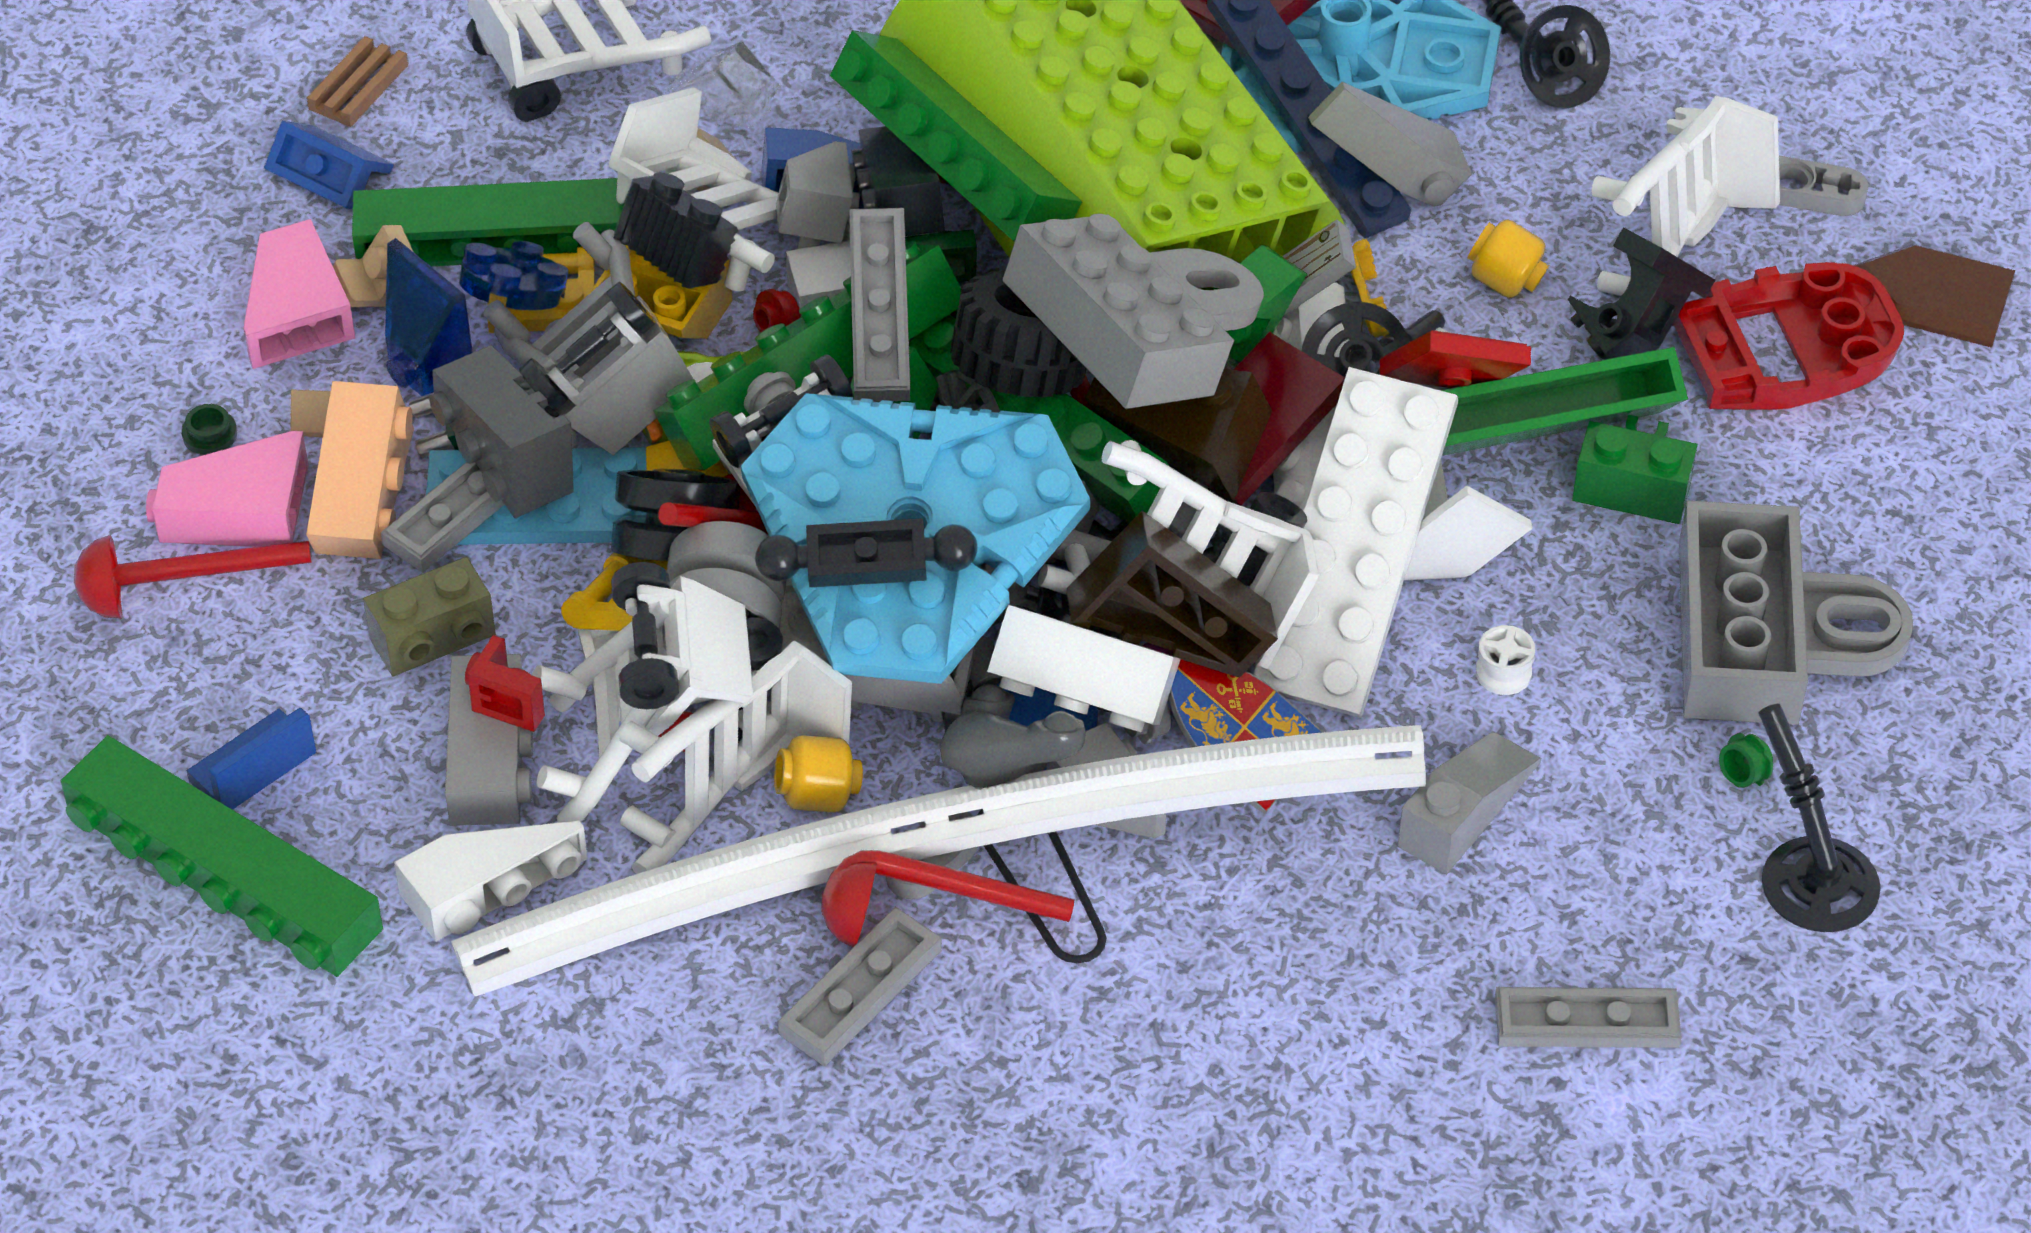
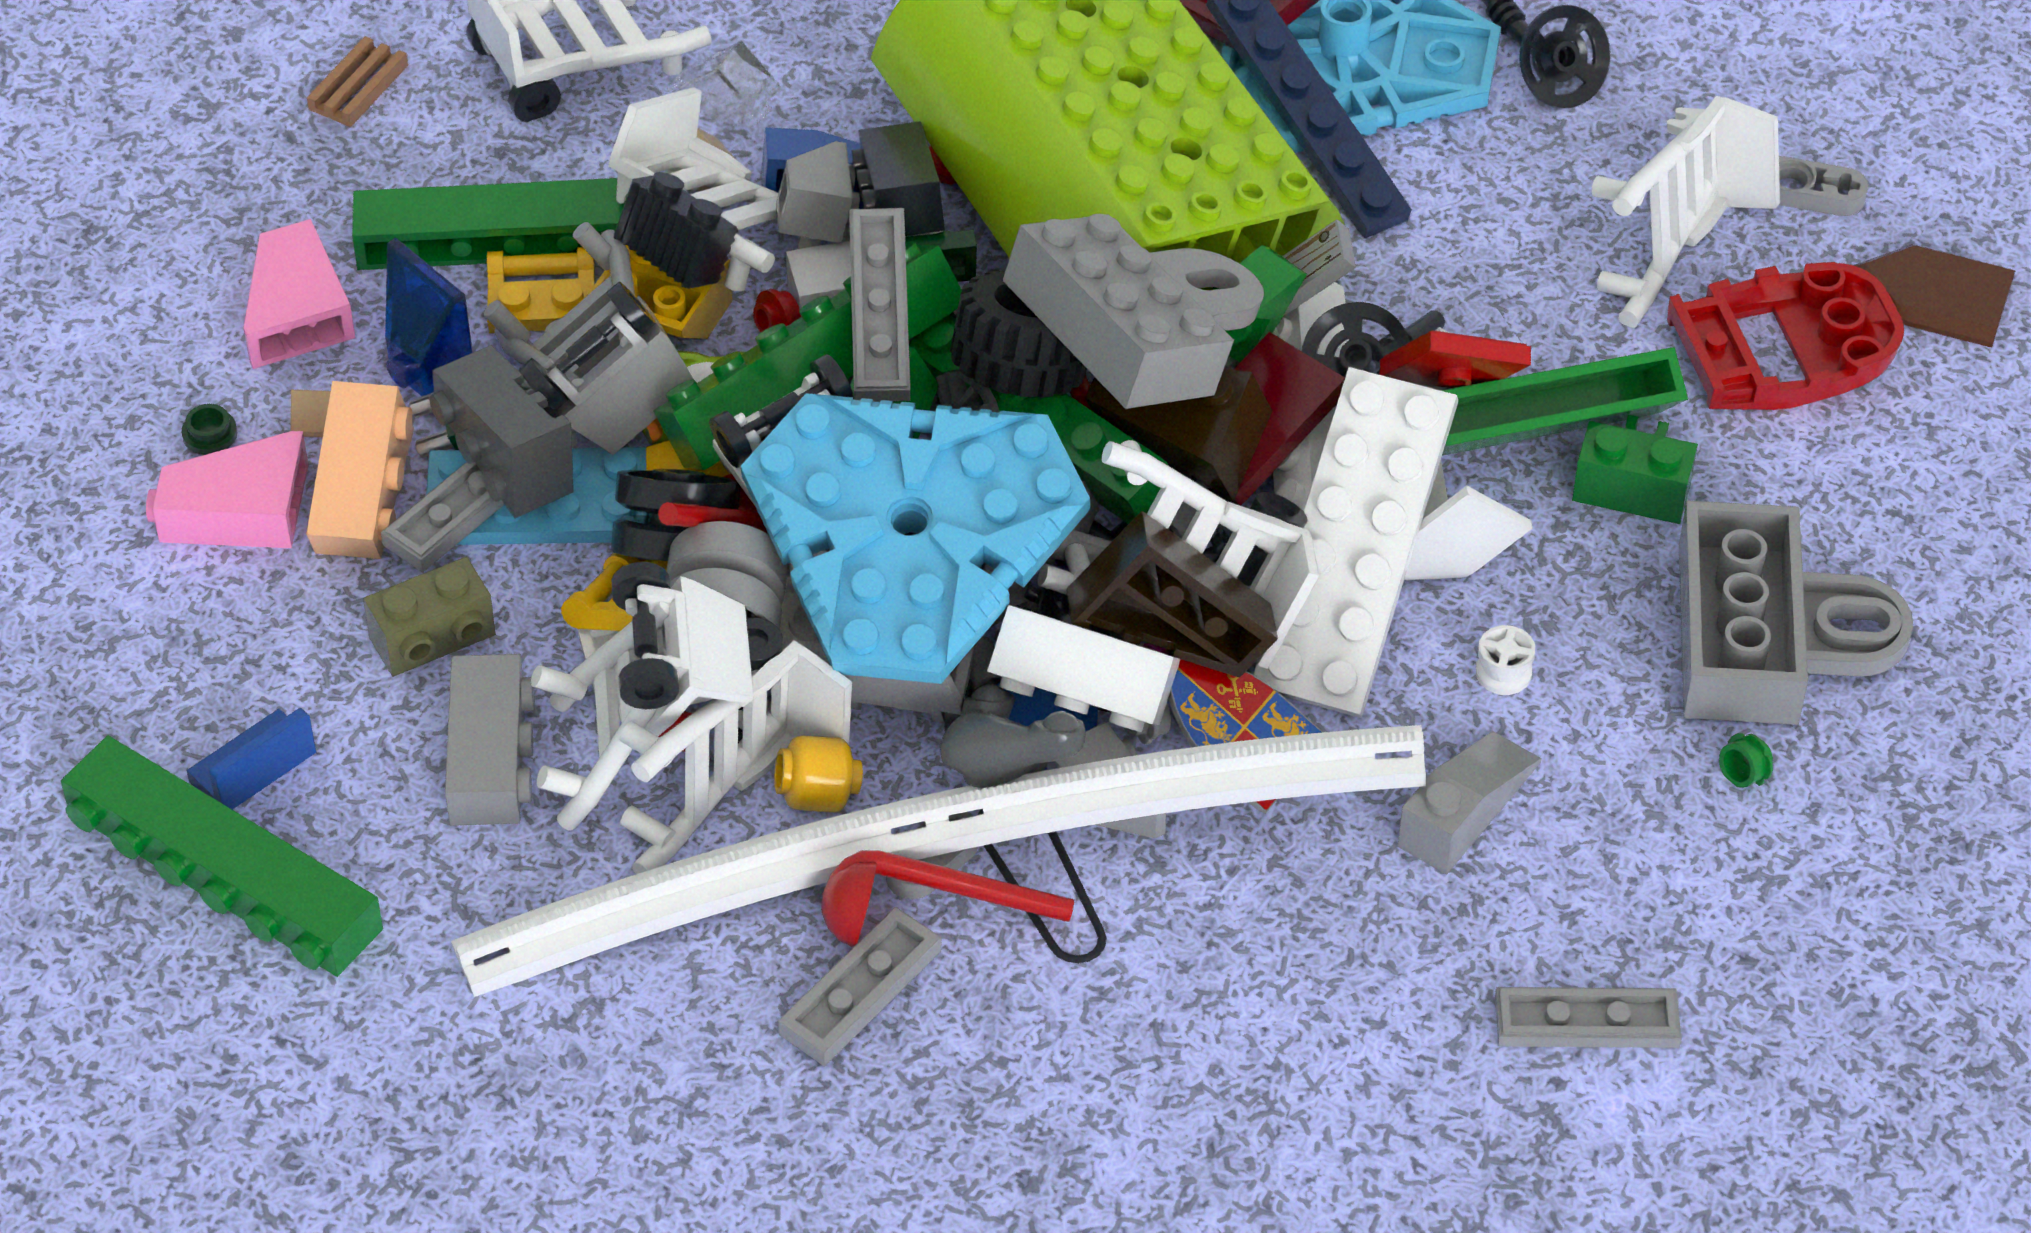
red piece [74,535,312,619] -> none
blue panel [264,120,394,209] -> none
tan bracket [333,225,420,307] -> none
white slope [394,821,587,941] -> none
clear blue plate [459,241,569,310] -> none
red bracket [465,635,545,732] -> none
light grey plate [744,372,795,415] -> none
black plate [755,518,978,588] -> none
green brick [830,30,1082,242] -> none
light grey slope [1308,82,1472,207] -> none
yellow piece [1350,239,1389,338] -> none
yellow head [1467,219,1549,298] -> none
black tile [1568,227,1716,360] -> none
black dish [1758,703,1880,932] -> none

